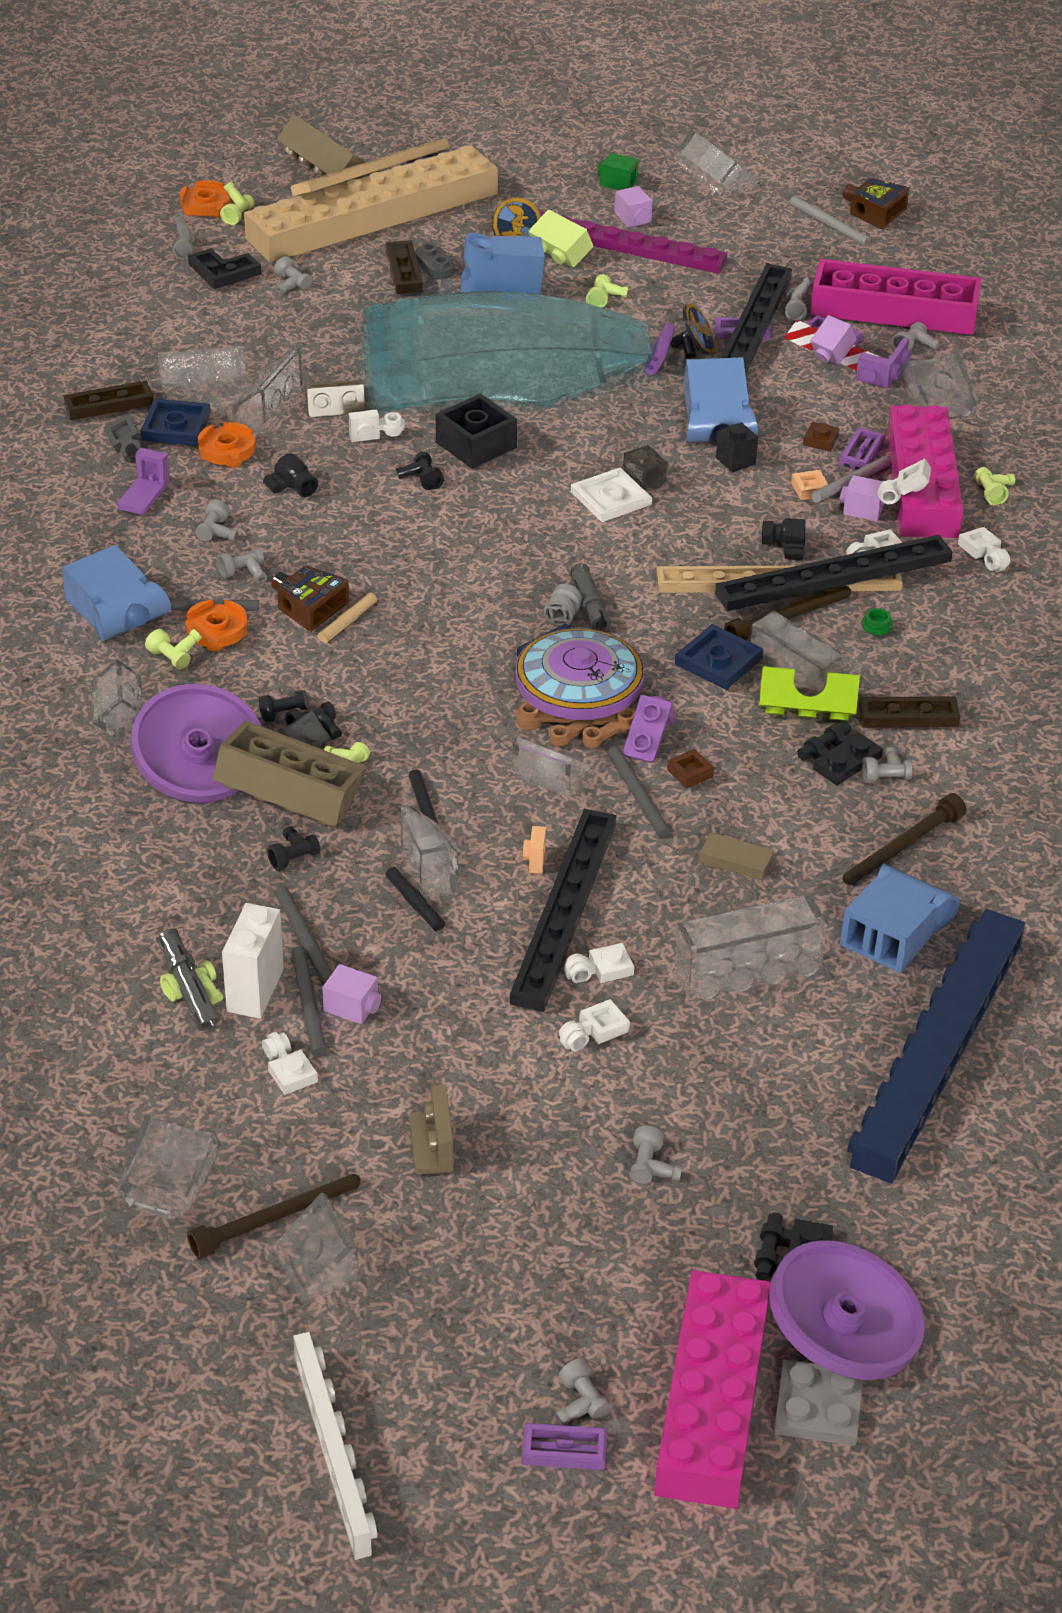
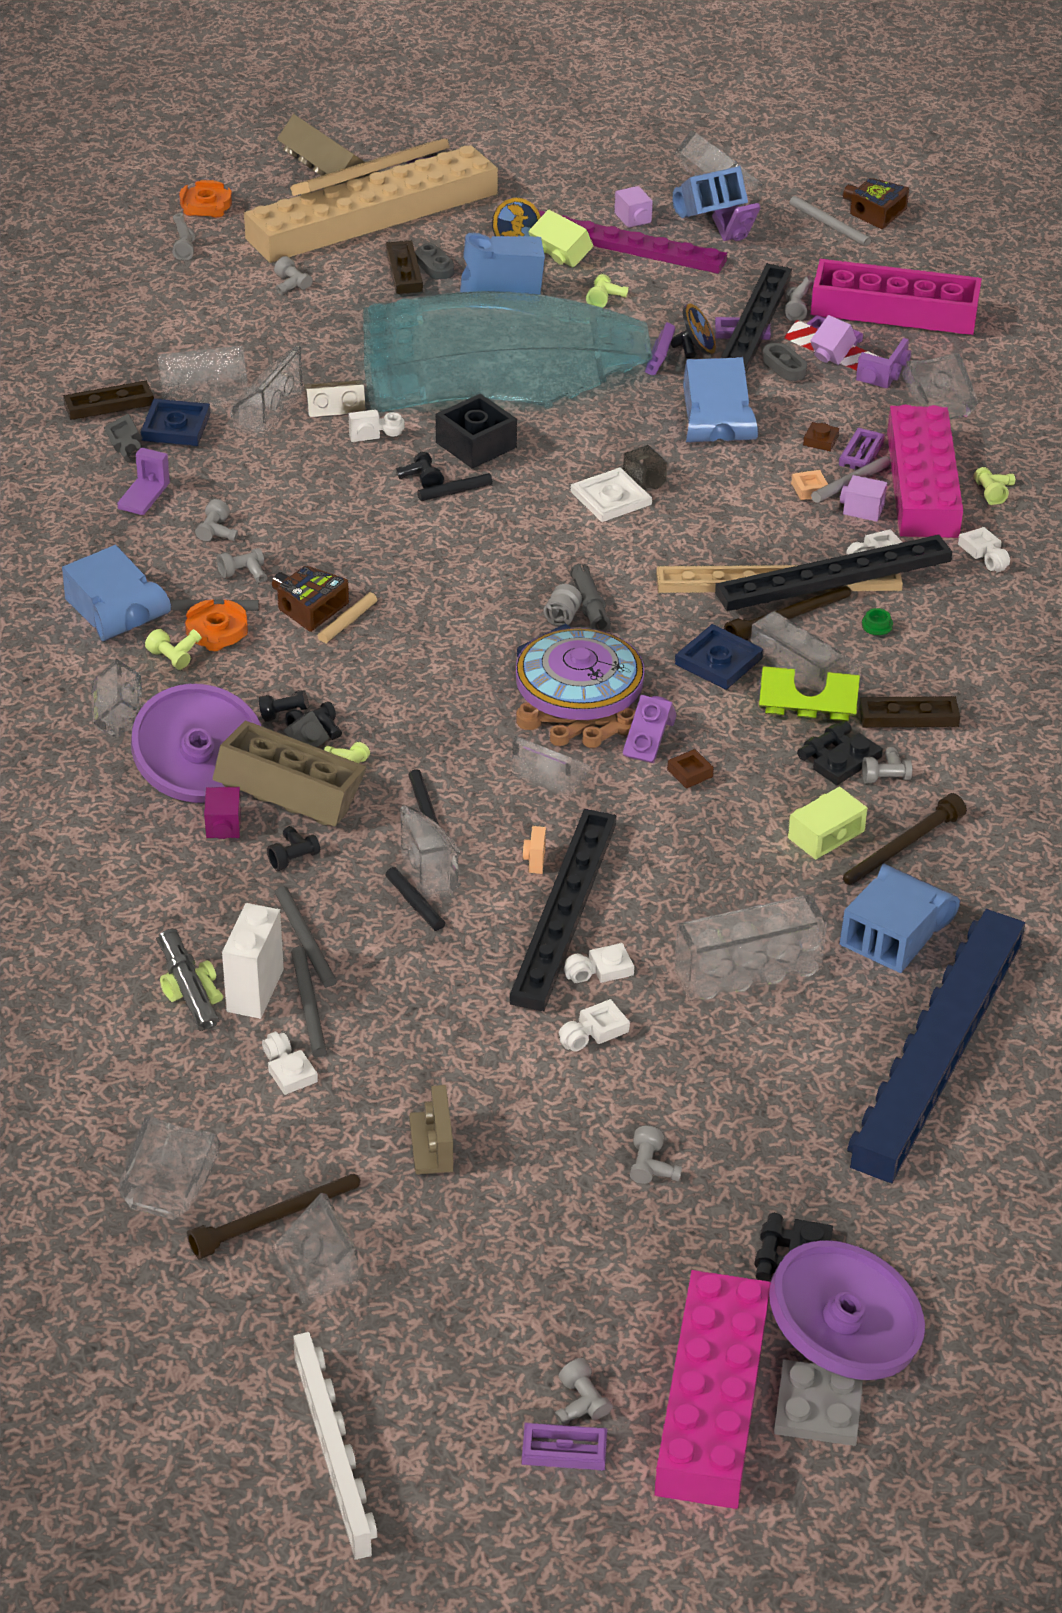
black plate [188,248,262,289] -> none
orange plate [198,422,256,468] -> none
yellowish green piece [220,181,255,225] -> none
black piece [263,453,318,497] -> none
lavender brick [322,964,381,1024] -> none
green brick [598,153,639,190] -> none
dark grey bar [607,746,671,839] -> none
dark tan tile [698,832,774,880] -> none
black brick [716,422,758,473] -> none
black piece [762,518,806,559] -> none
white plate [878,459,931,504] -> none
light grey piece [891,322,941,350] -> none
none -> magenta brick [204,787,241,839]
none -> black piece [417,473,493,501]
none -> medium blue piece [672,166,748,218]
none -> medium lavender bracket [712,203,761,241]
none -> dark grey plate [763,343,807,381]
none -> yellowish green brick [788,786,868,860]

